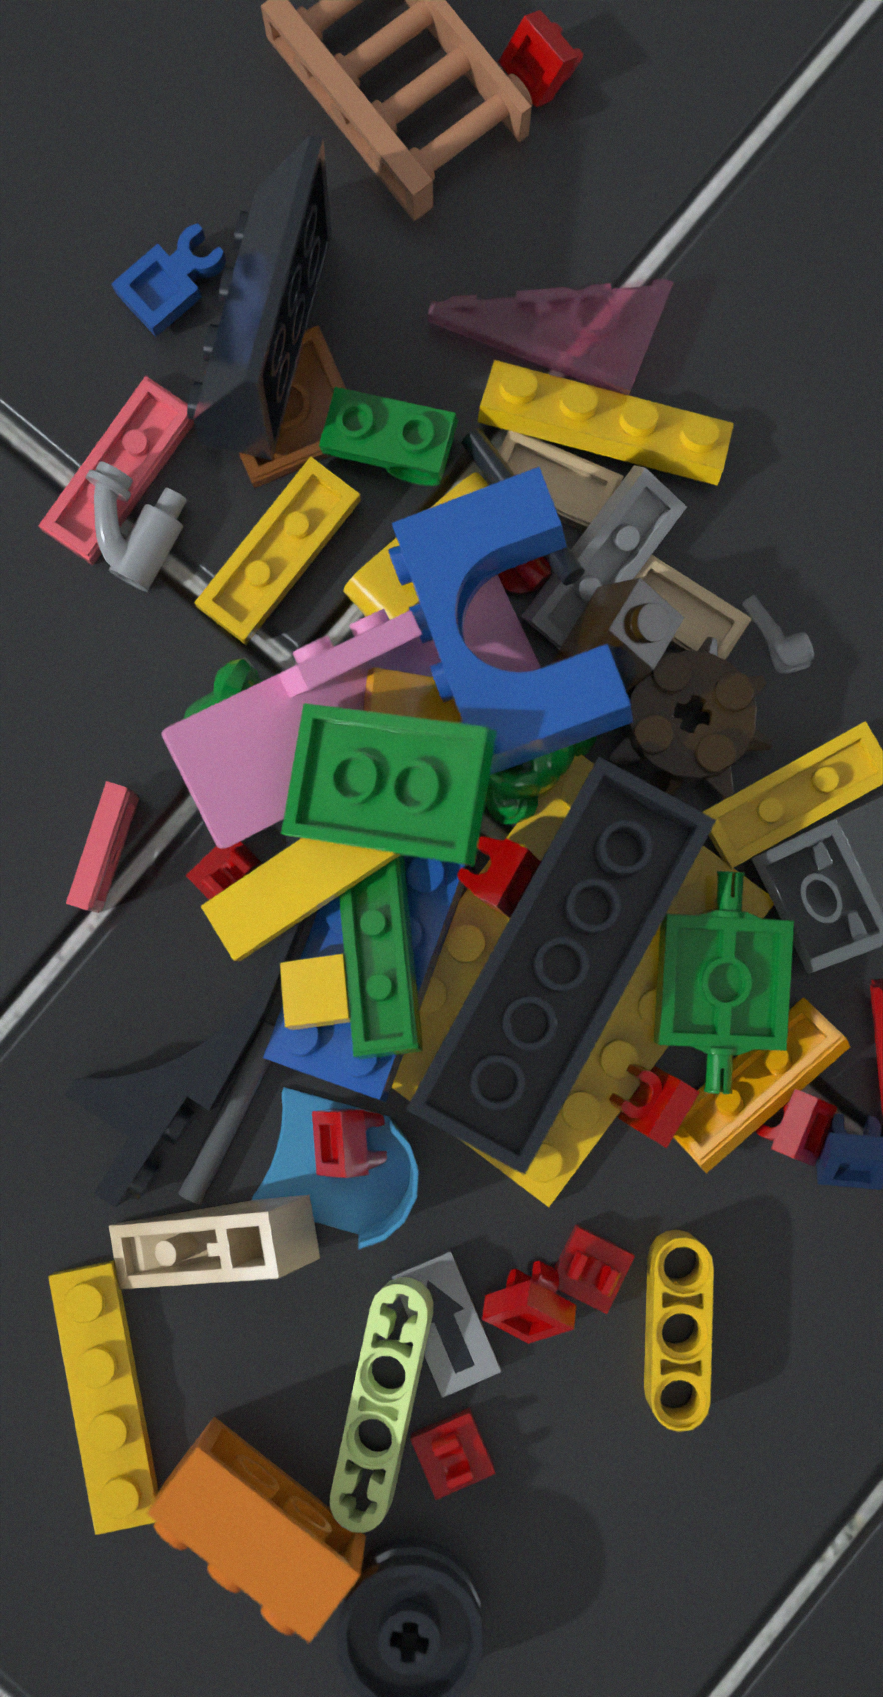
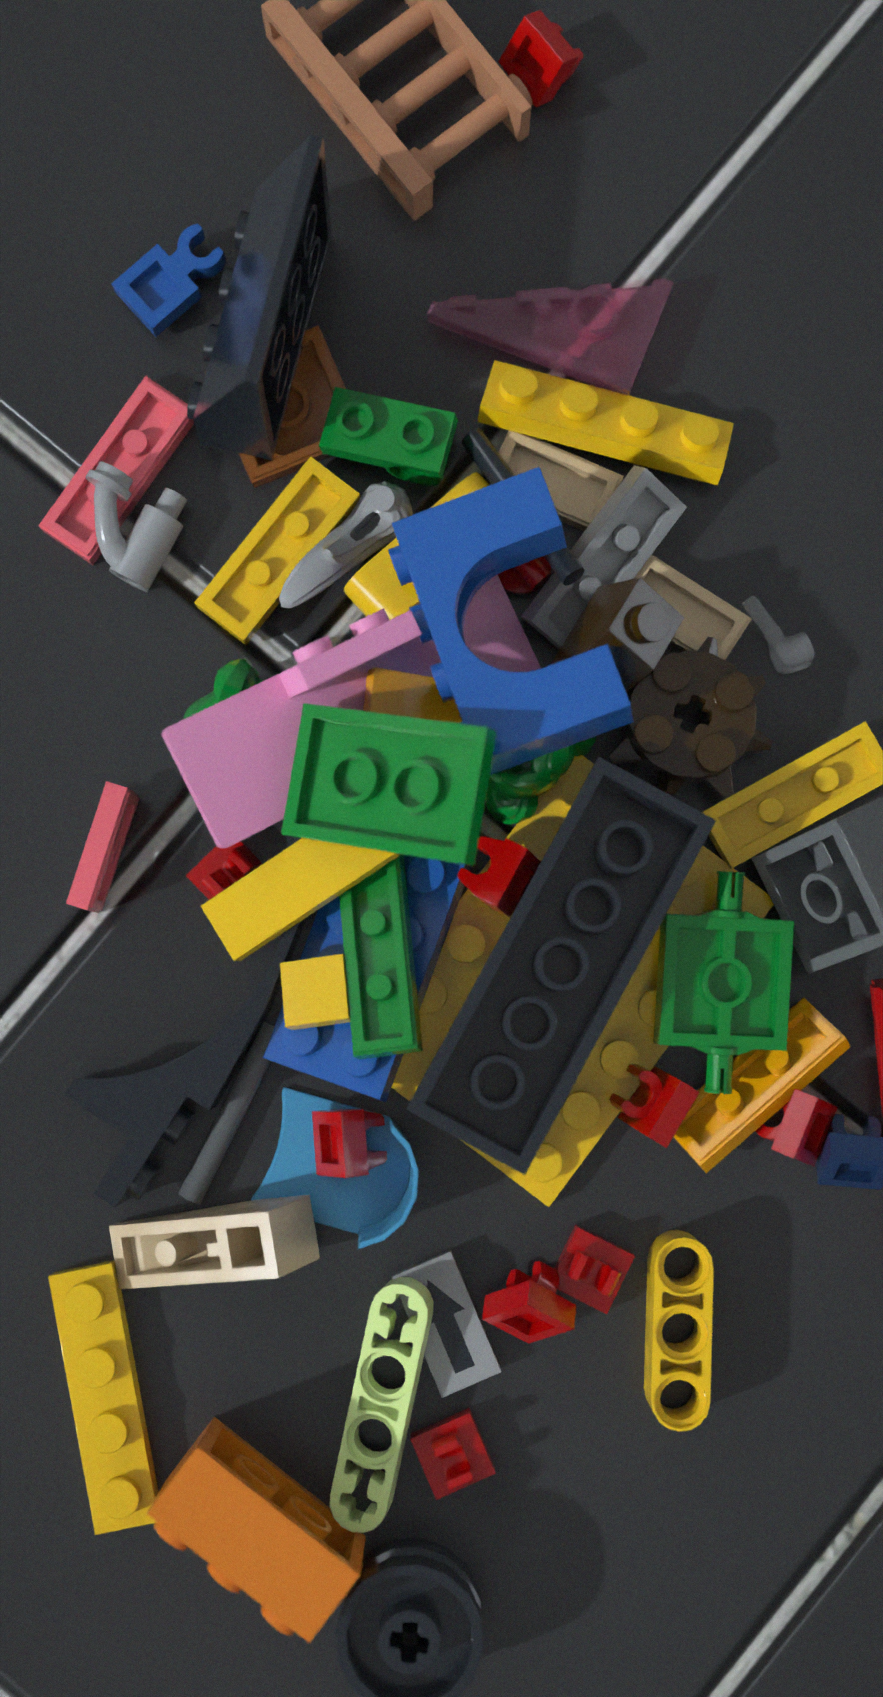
none -> light grey piece [279,481,413,608]

